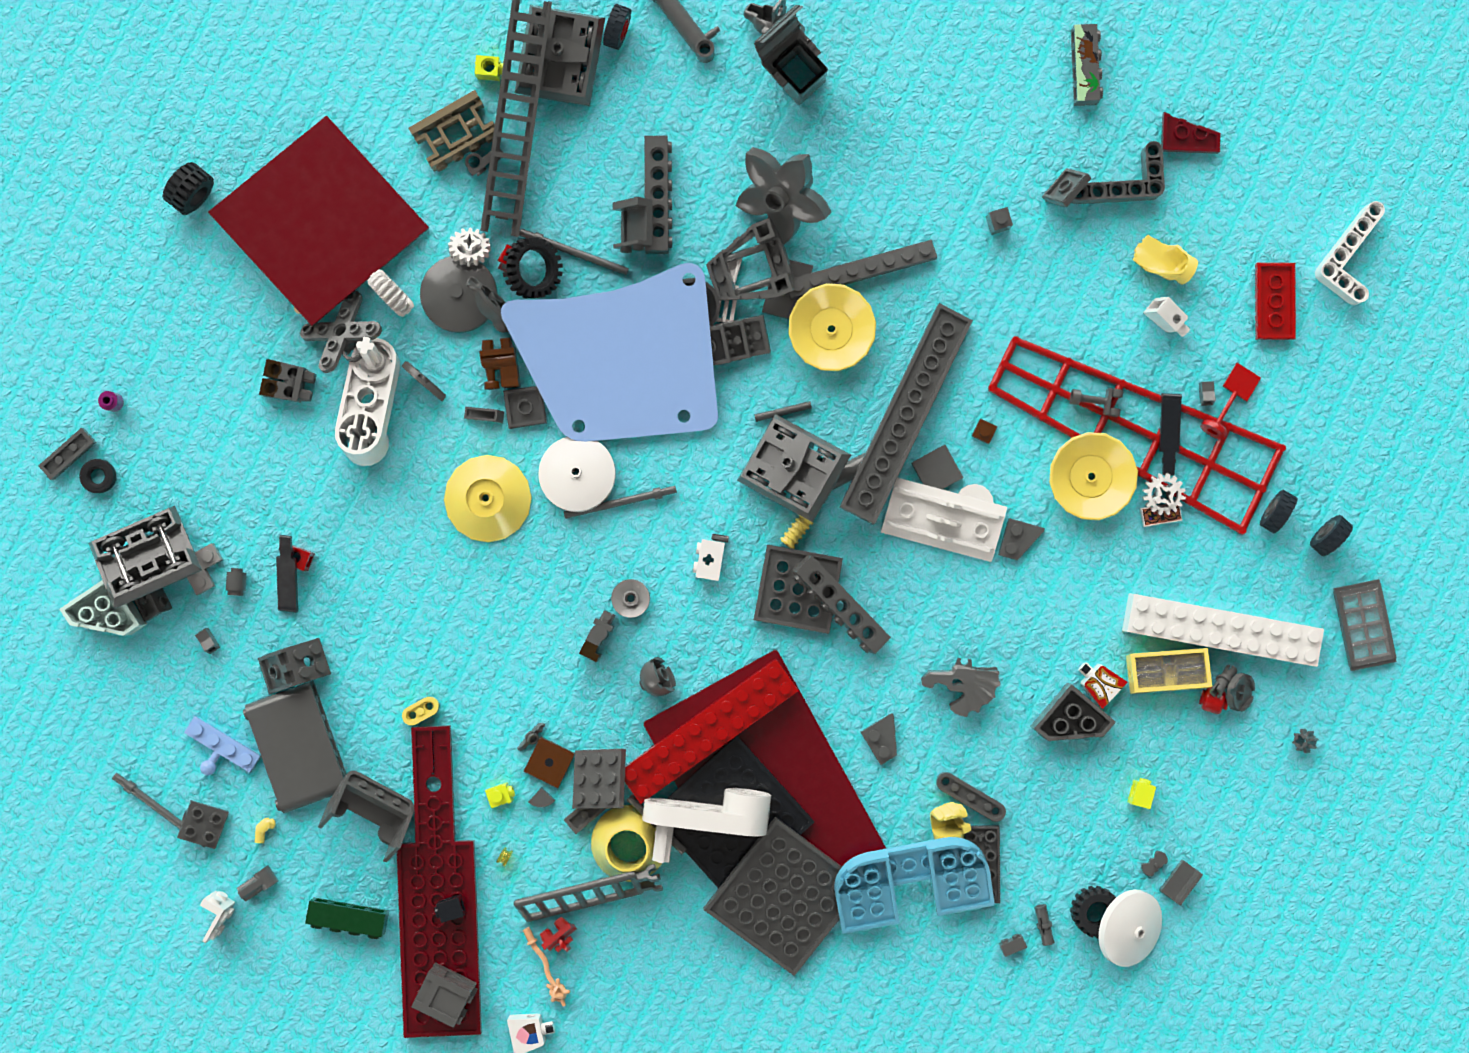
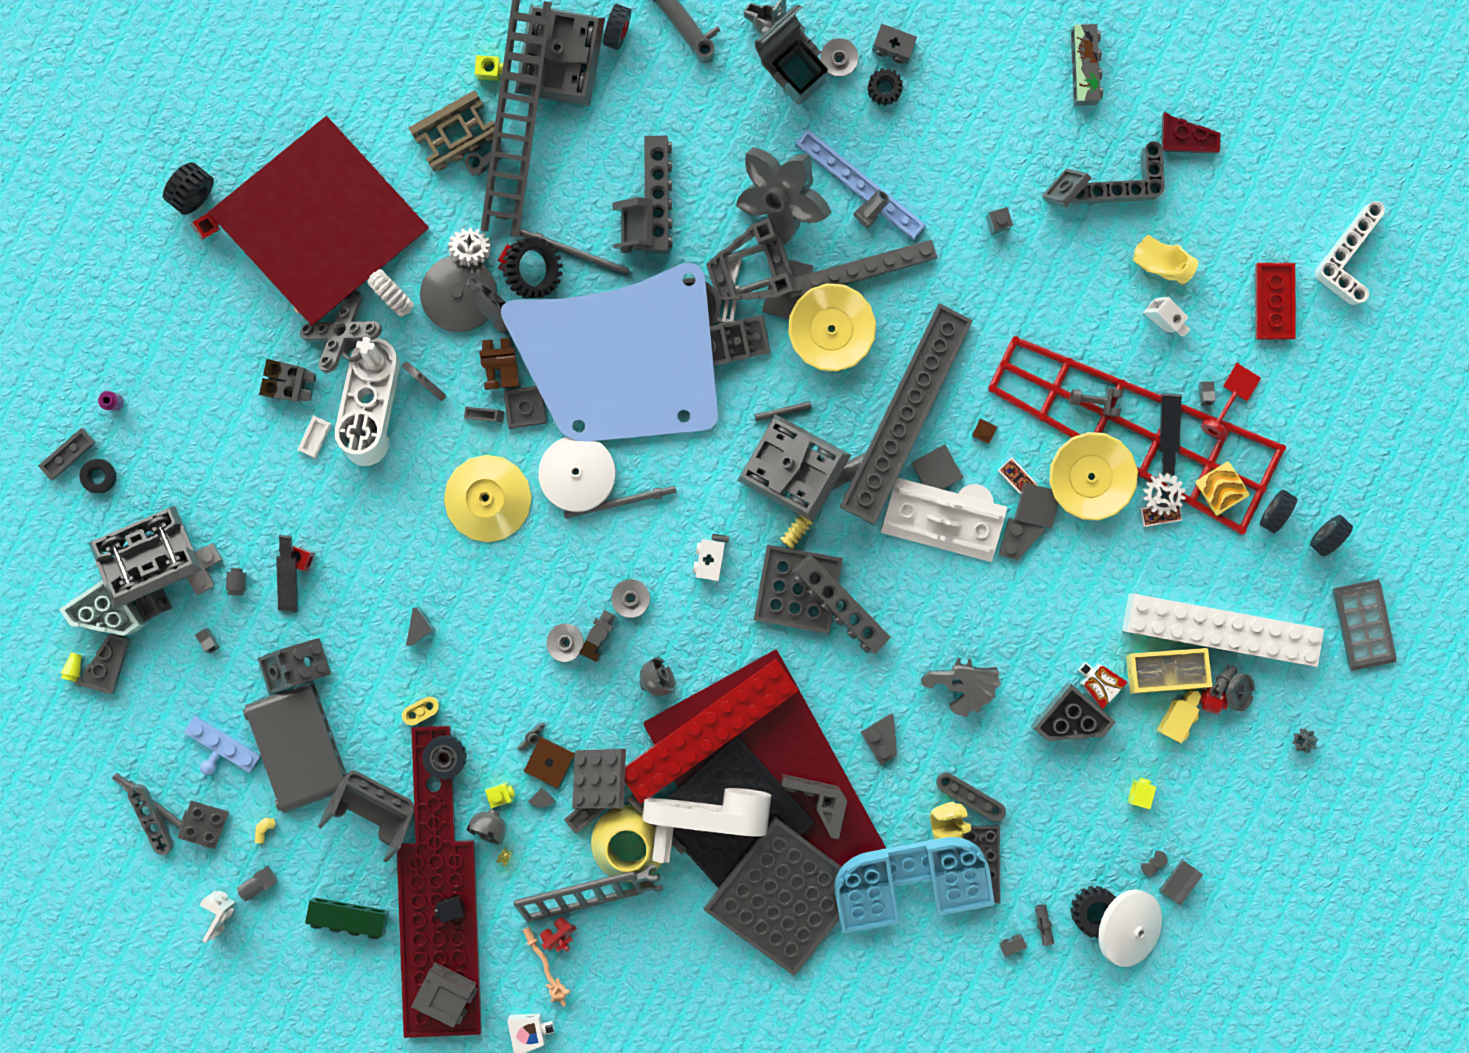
none -> neon yellow cone [61,653,82,682]
none -> dark grey wing [75,633,130,695]
none -> dark grey beam [128,784,174,855]
none -> red brick [190,213,220,241]
none -> white tile [298,415,332,458]
none -> dark grey slope [406,607,435,646]
none -> black wheel [422,735,467,780]
none -> dark grey cylinder [466,809,506,844]
none -> light grey dish [547,623,584,662]
none -> dark grey bracket [781,774,847,839]
none -> light blue tile [795,129,926,241]
none -> light grey dish [820,38,858,77]
none -> dark grey piece [853,190,890,228]
none -> black tyre [867,68,903,106]
none -> dark grey brick [872,23,917,64]
none -> tile [998,458,1038,495]
none -> dark grey tile [1014,482,1058,529]
none -> light yellow hinge [1157,690,1201,743]
none -> slope [1195,461,1250,516]

